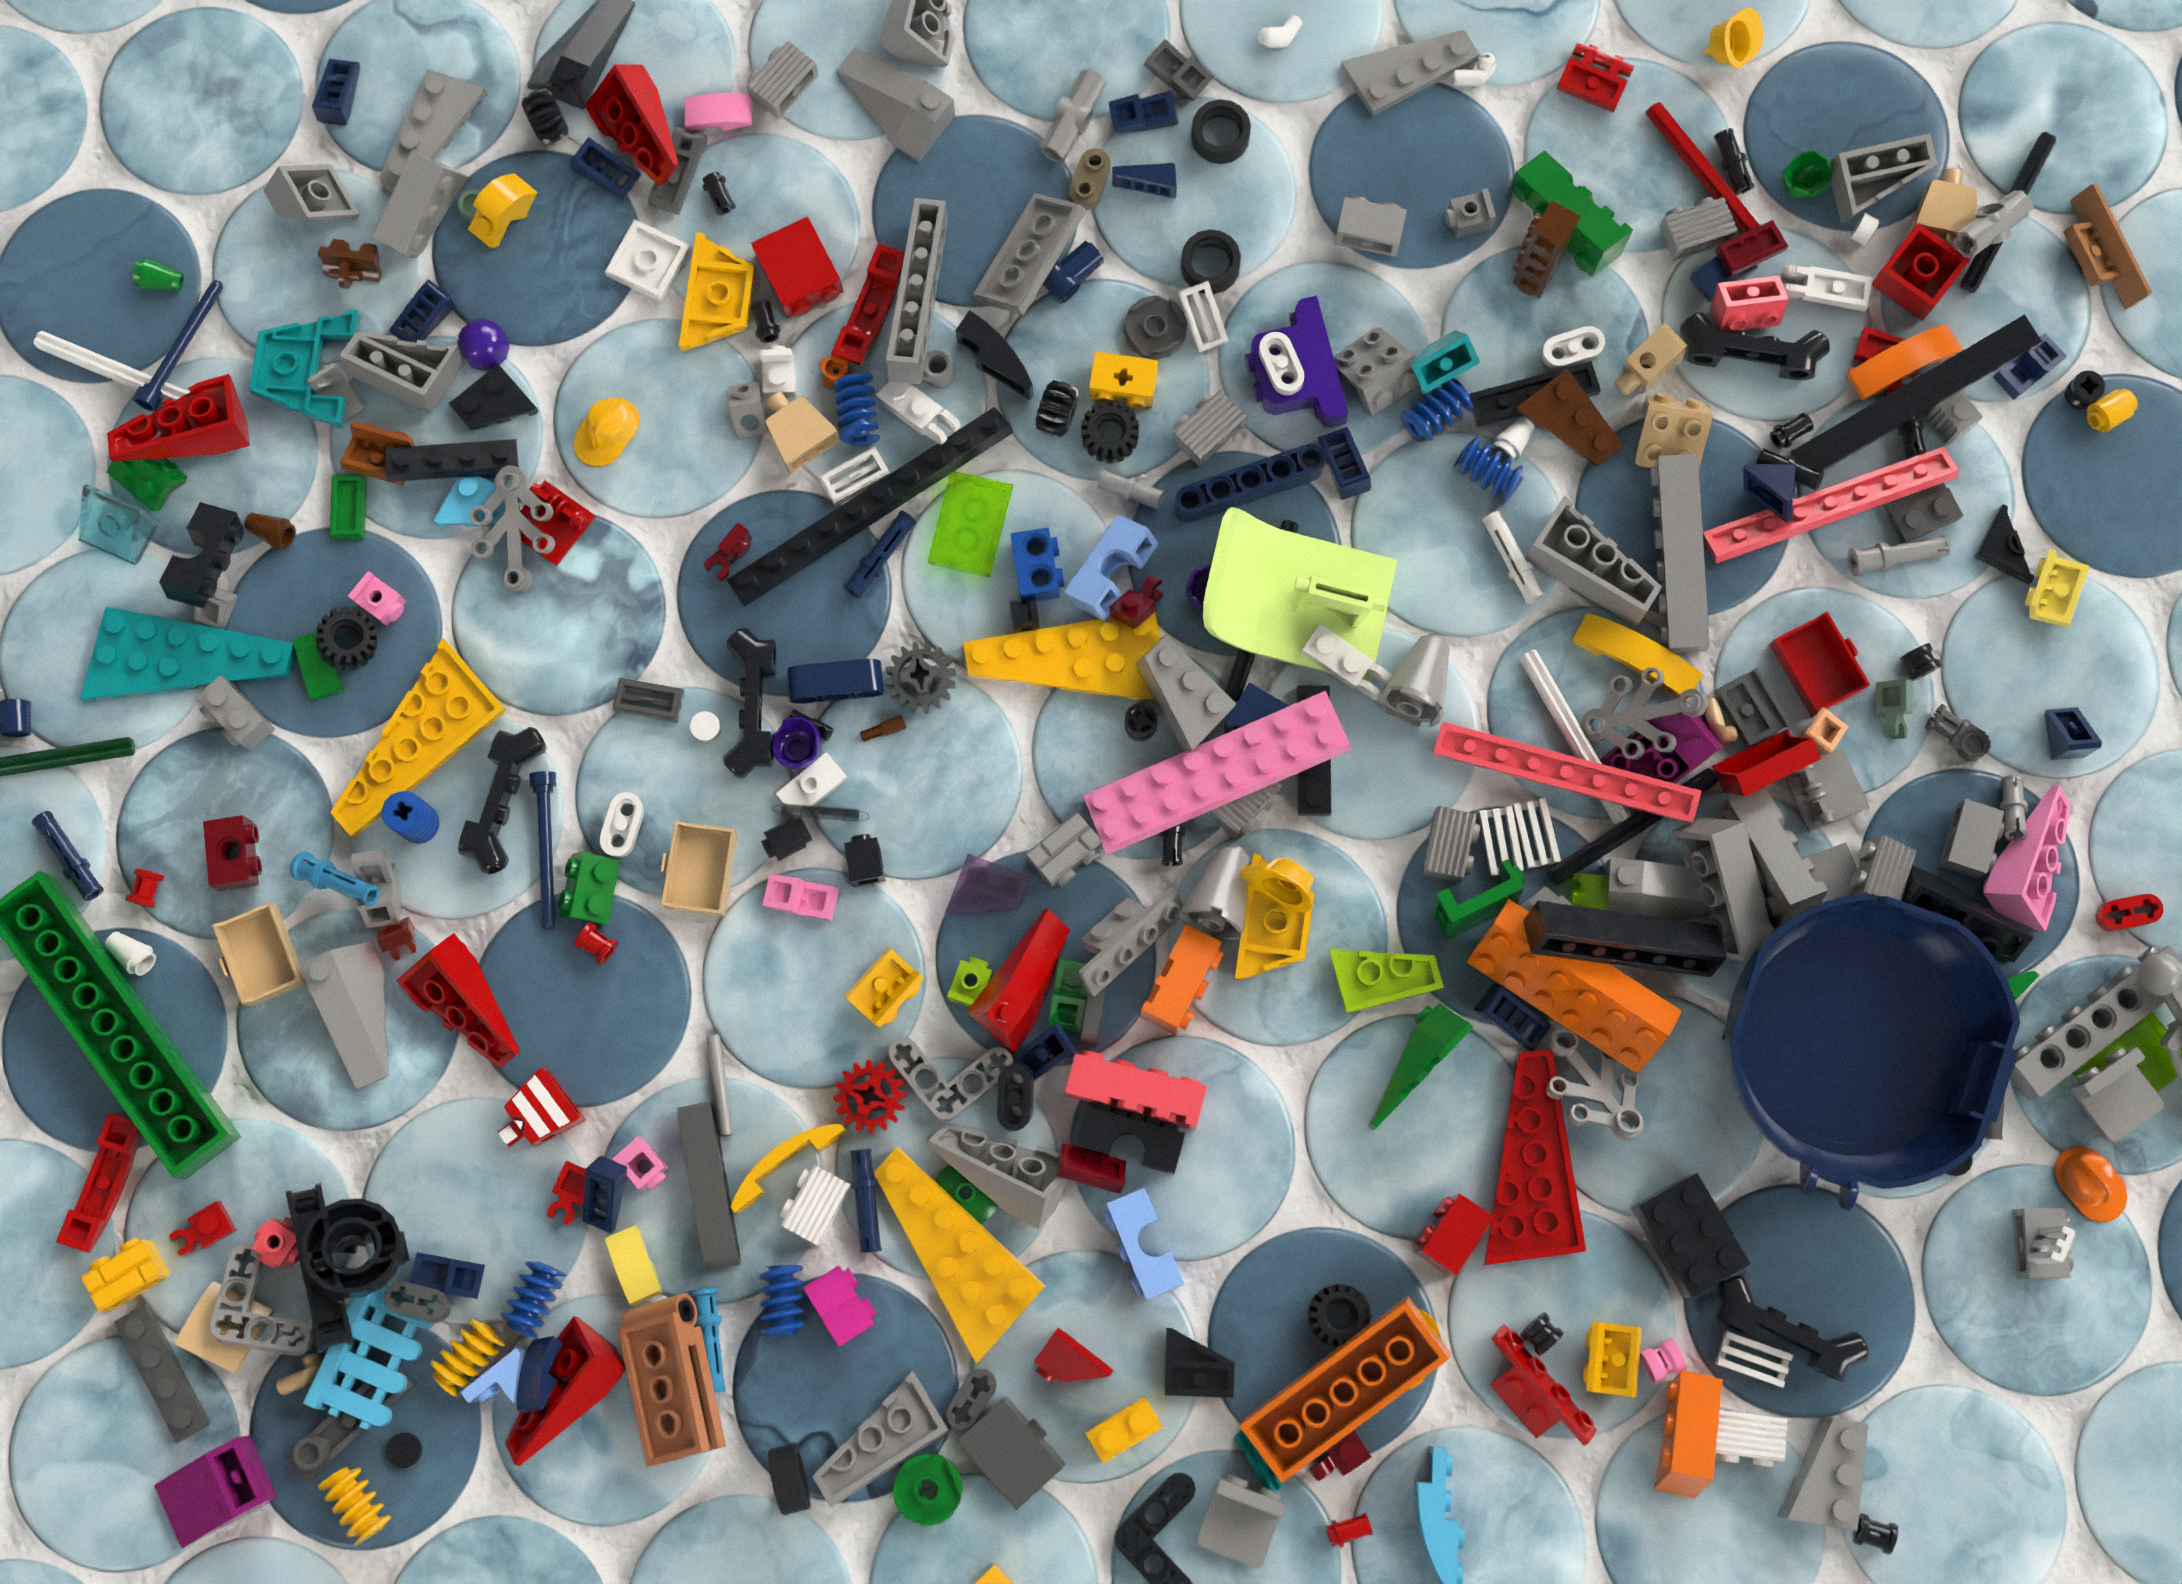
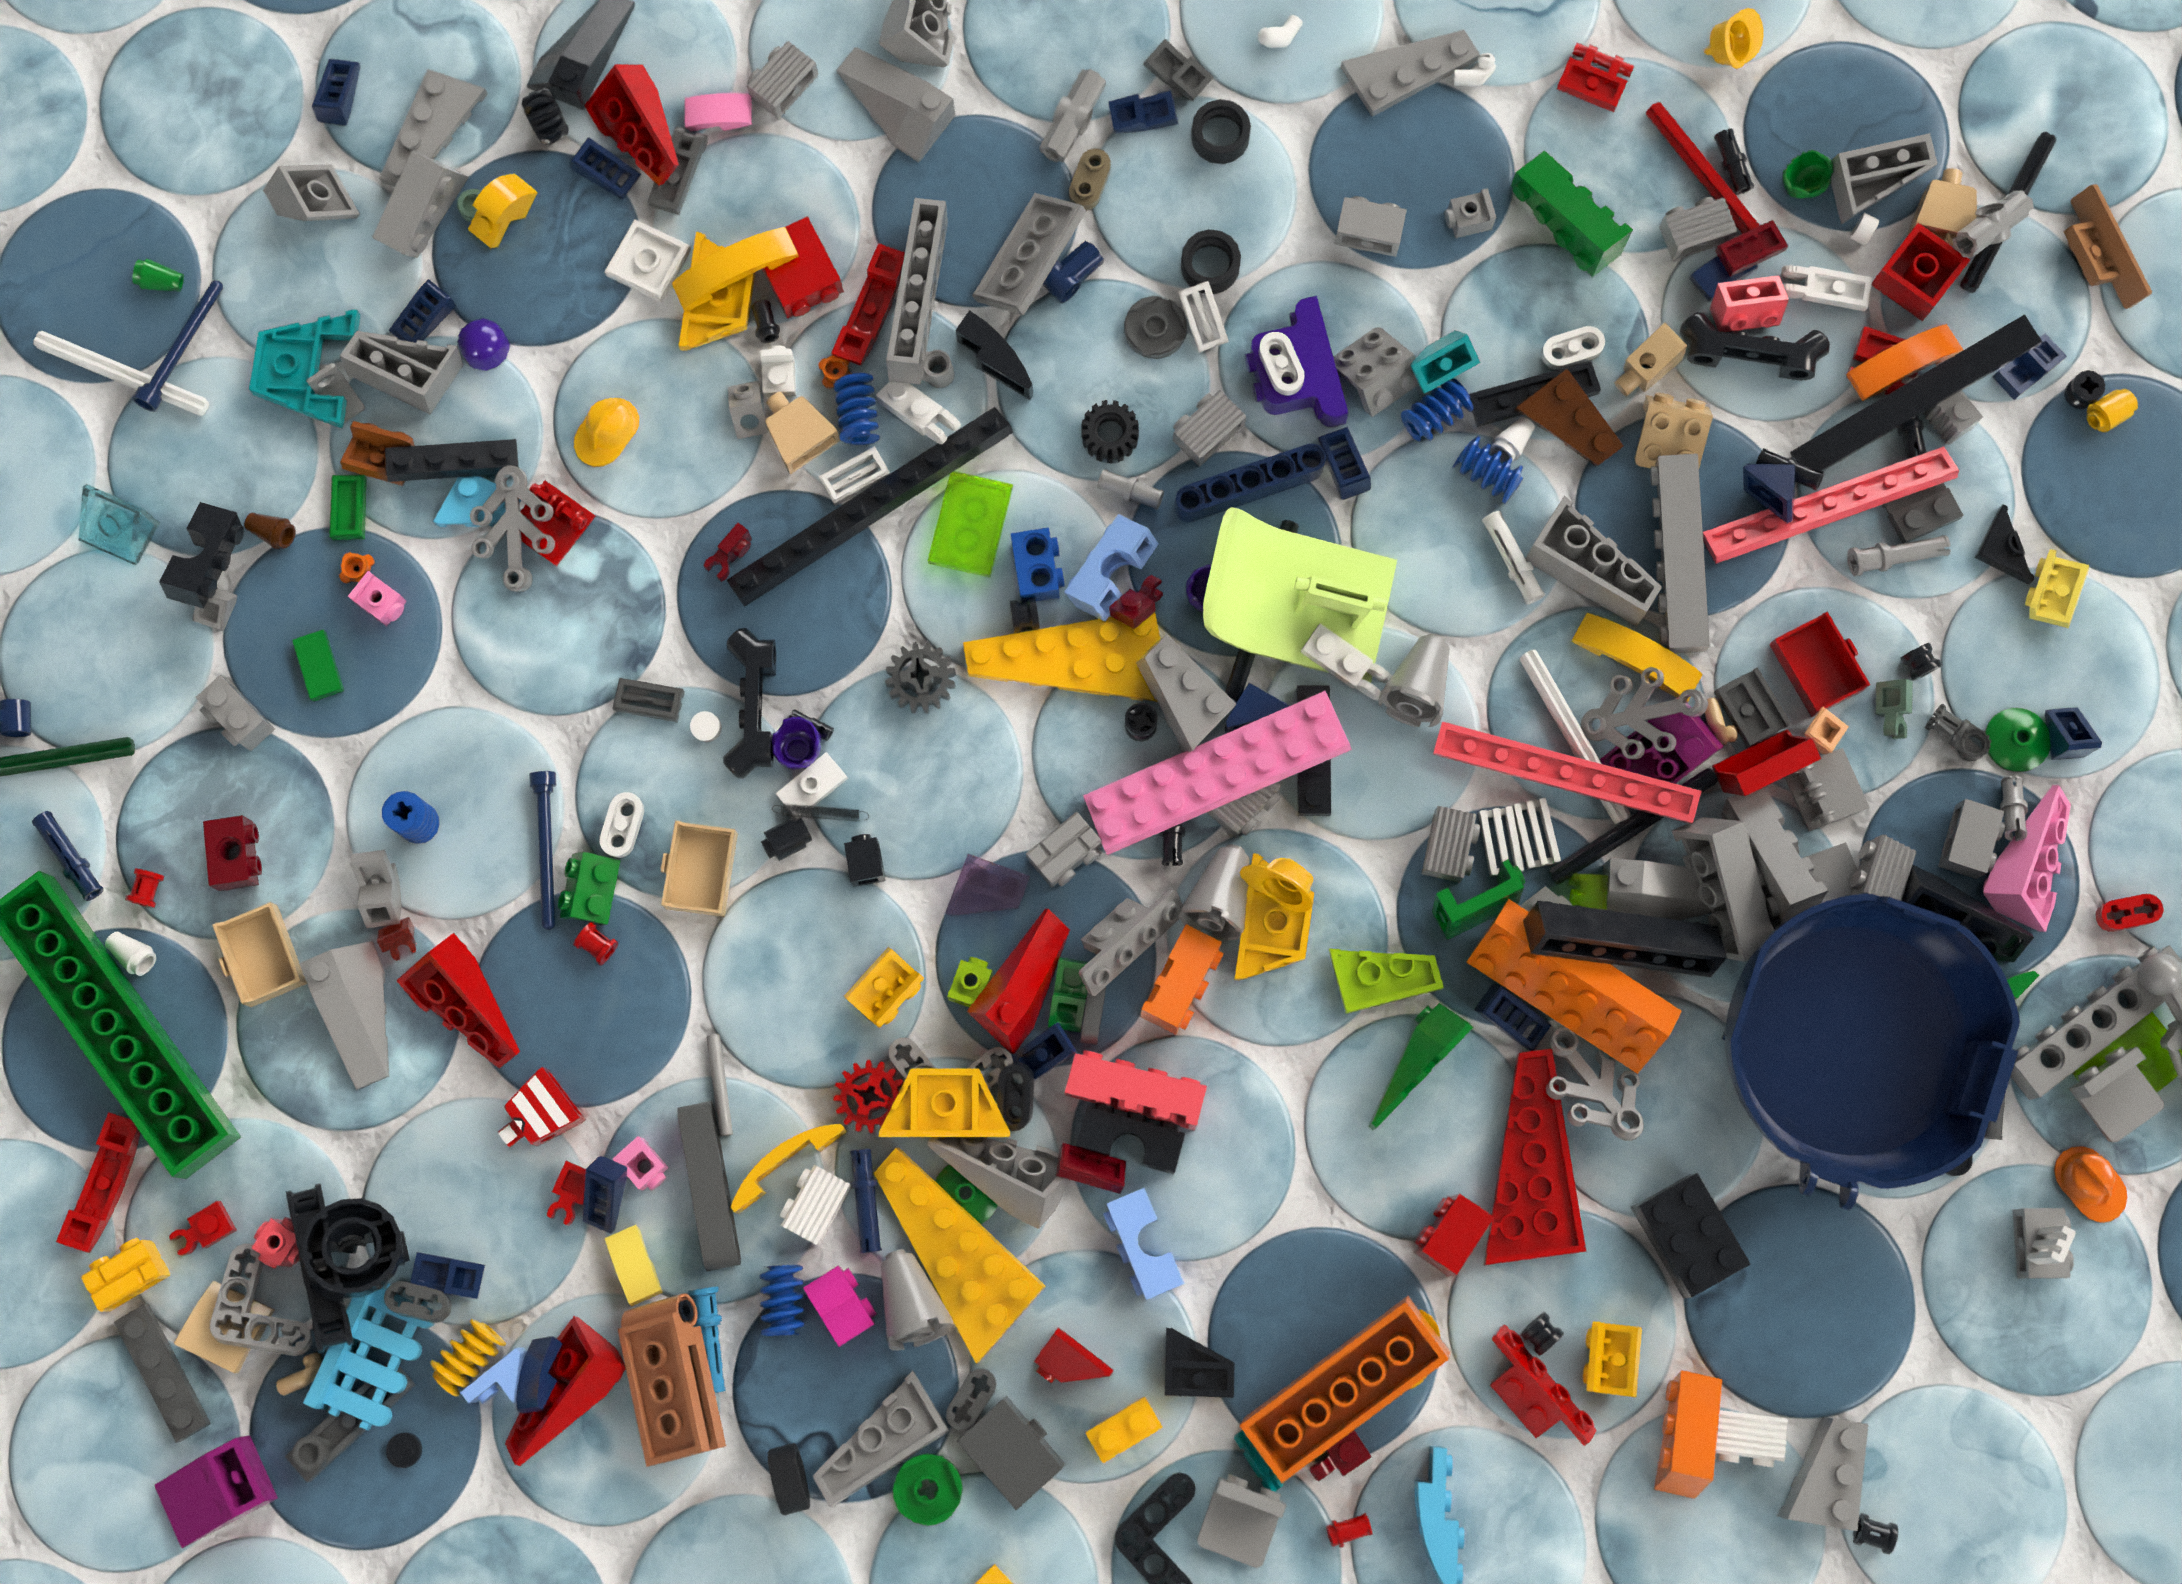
teal wing [80,607,296,702] -> none
red wedge [107,374,250,462] -> none
green bracket [107,458,188,512] -> none
dark azure pin [290,851,380,906] -> none
black tyre [316,607,377,671] -> none
reddish brown hips [317,239,382,289] -> none
yellow piece [318,1466,391,1546] -> none
yellow wing [330,638,507,839] -> none
black wing [449,364,539,430] -> none
black plate [458,727,547,874] -> none
blue piece [500,1261,568,1339] -> none
black pin [702,172,736,215] -> none
bright pink slope [762,874,839,921] -> none
dark blue beam [787,659,884,704] -> none
dark blue pin [843,510,917,599] -> none
reddish brown pin [860,715,907,742] -> none
black gear [1035,380,1079,437] -> none
yellow brick [1089,351,1158,409] -> none
dark blue slope [1112,163,1177,198] -> none
black tyre [1308,1284,1372,1347] -> none
reddish brown brick [1512,200,1580,298] -> none
bright pink wheel [1640,1338,1687,1384] -> none
white tile [1715,1331,1793,1388] -> none
black plate [1717,1275,1869,1382] -> none
black pin [1770,413,1814,449] -> none
none -> orange plate [339,552,375,584]
none -> yellow slope [672,227,799,312]
none -> yellow wing [879,1068,1010,1137]
none -> light grey cone [881,1249,955,1351]
none -> green dish [1985,708,2051,772]

